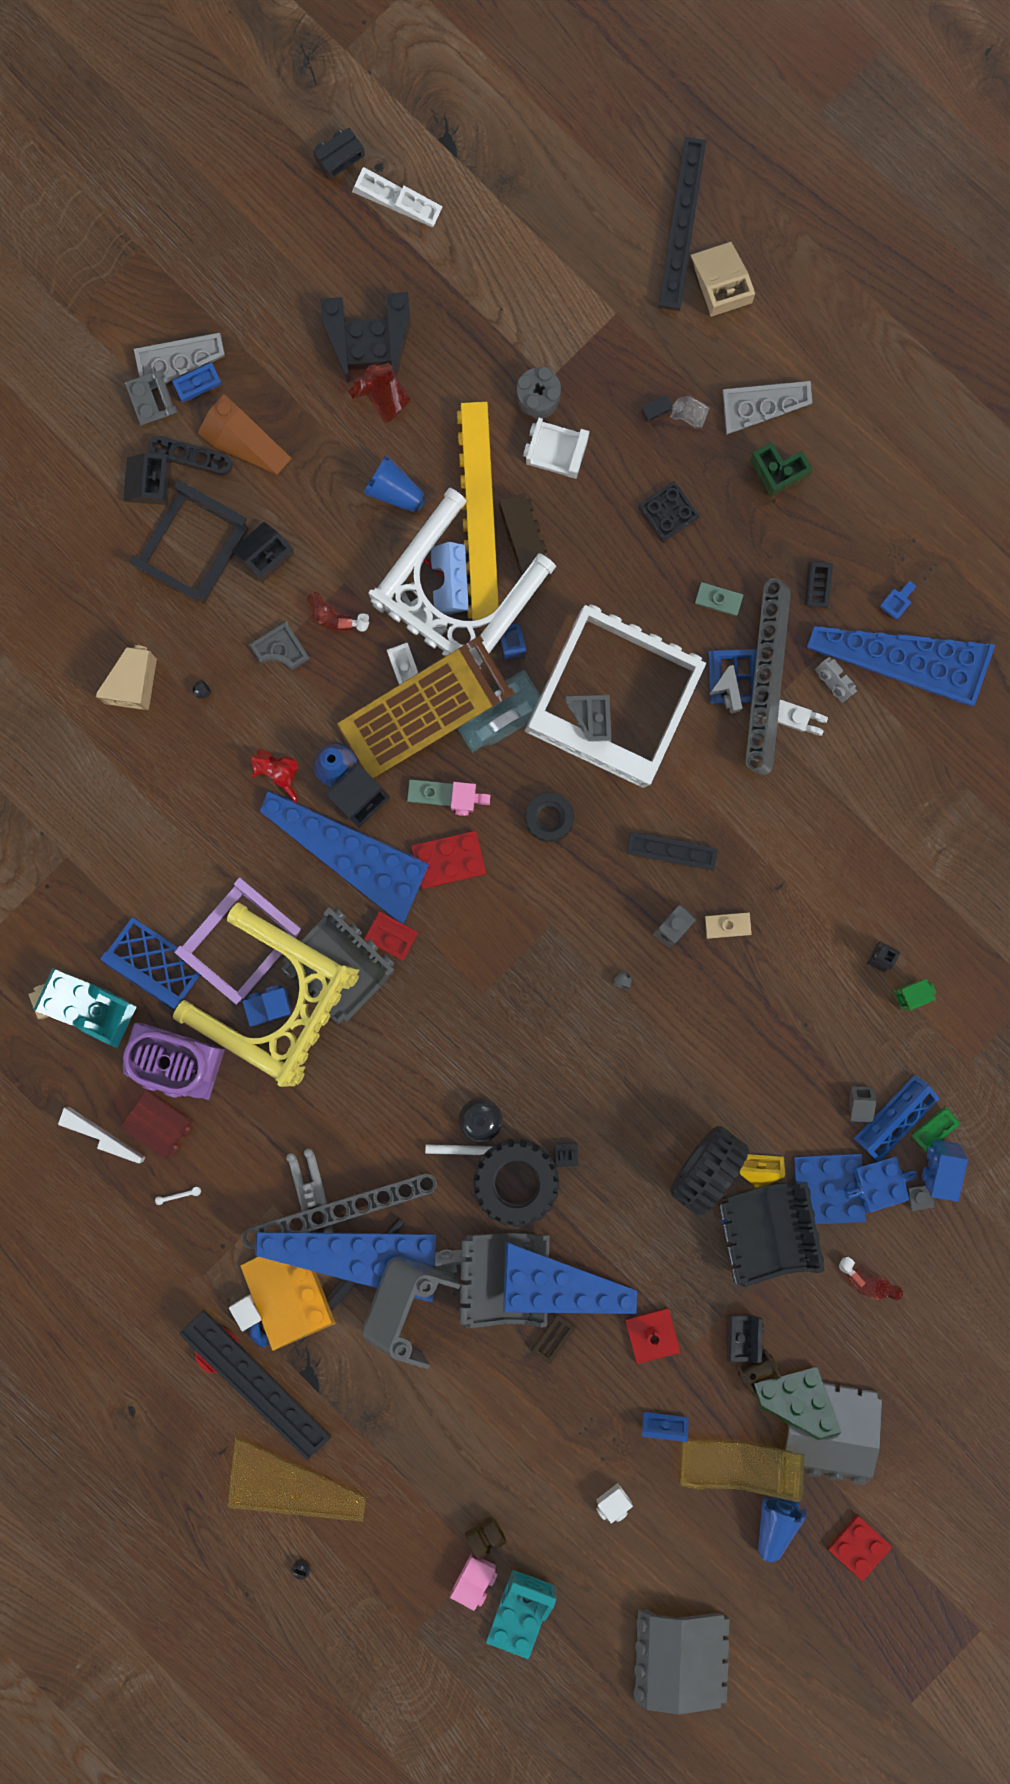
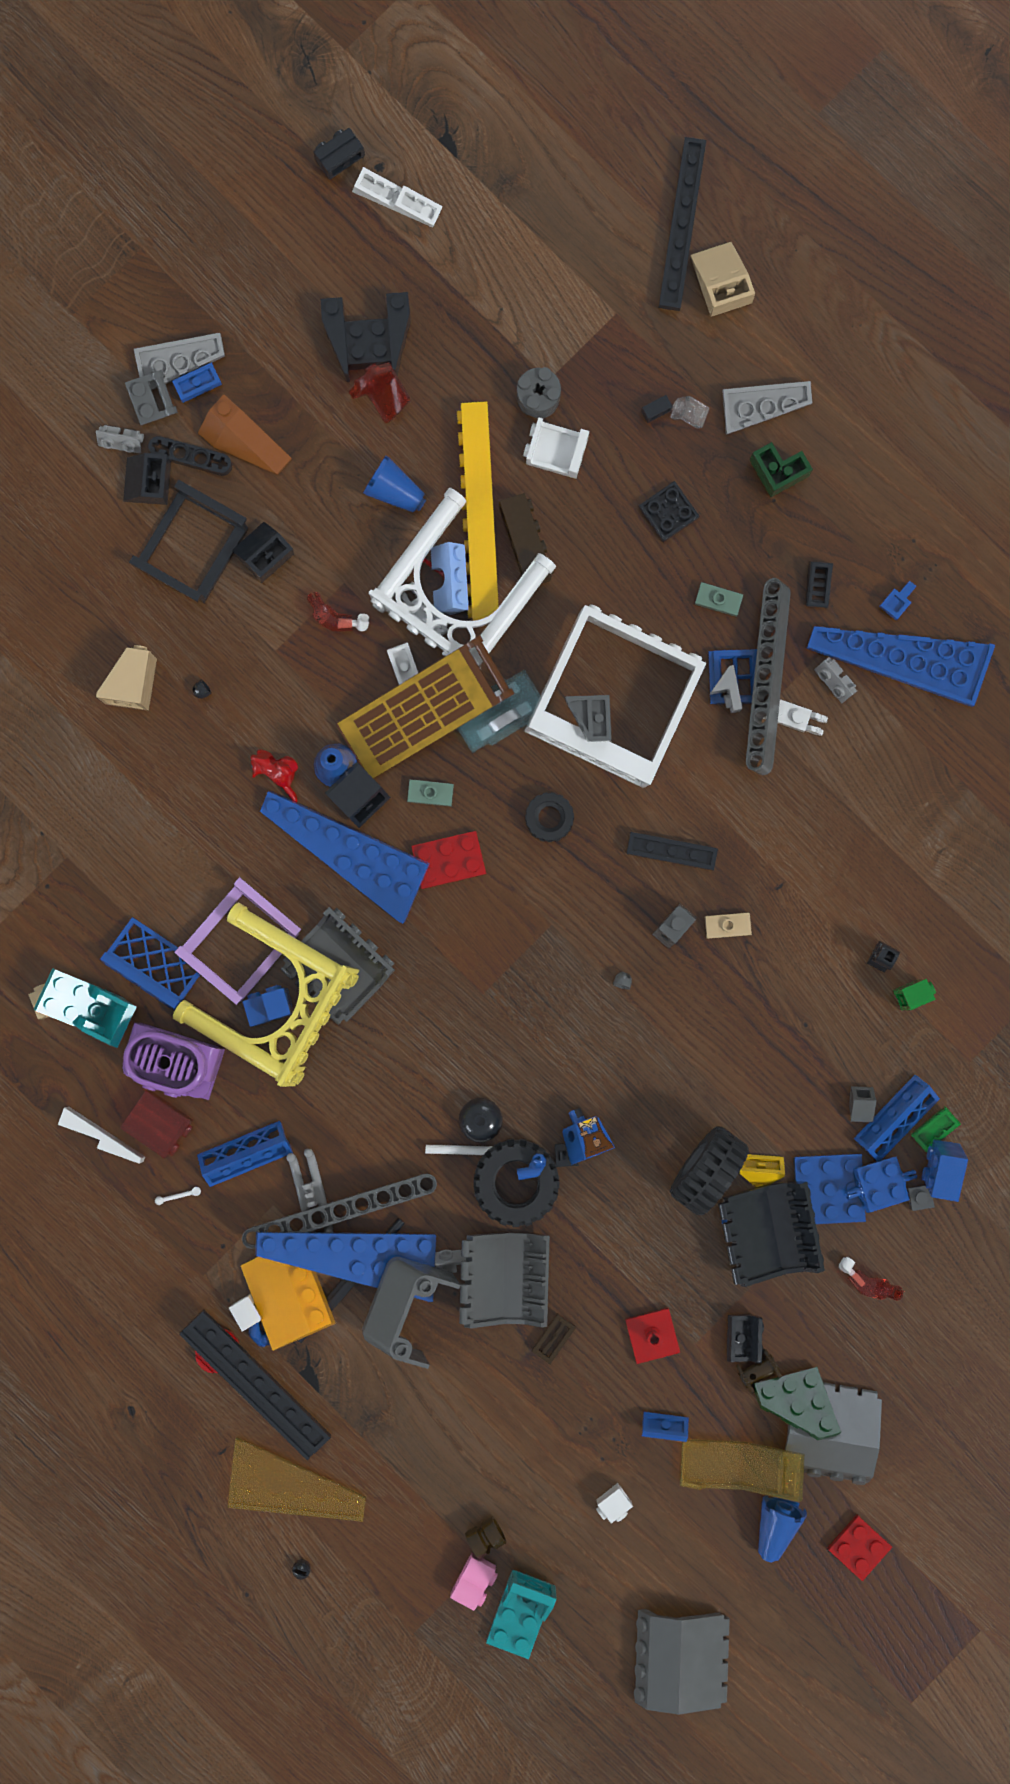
dark grey tile [249,621,310,671] -> none
red plate [364,911,419,961] -> none
bright pink brick [451,782,491,816] -> none
blue slope [500,623,526,661] -> none
blue wing [503,1242,637,1314] -> none
none -> light grey hinge [96,425,144,454]
none -> blue fence [197,1121,293,1187]
none -> blue arm [517,1153,546,1180]
none -> torso [562,1108,615,1165]

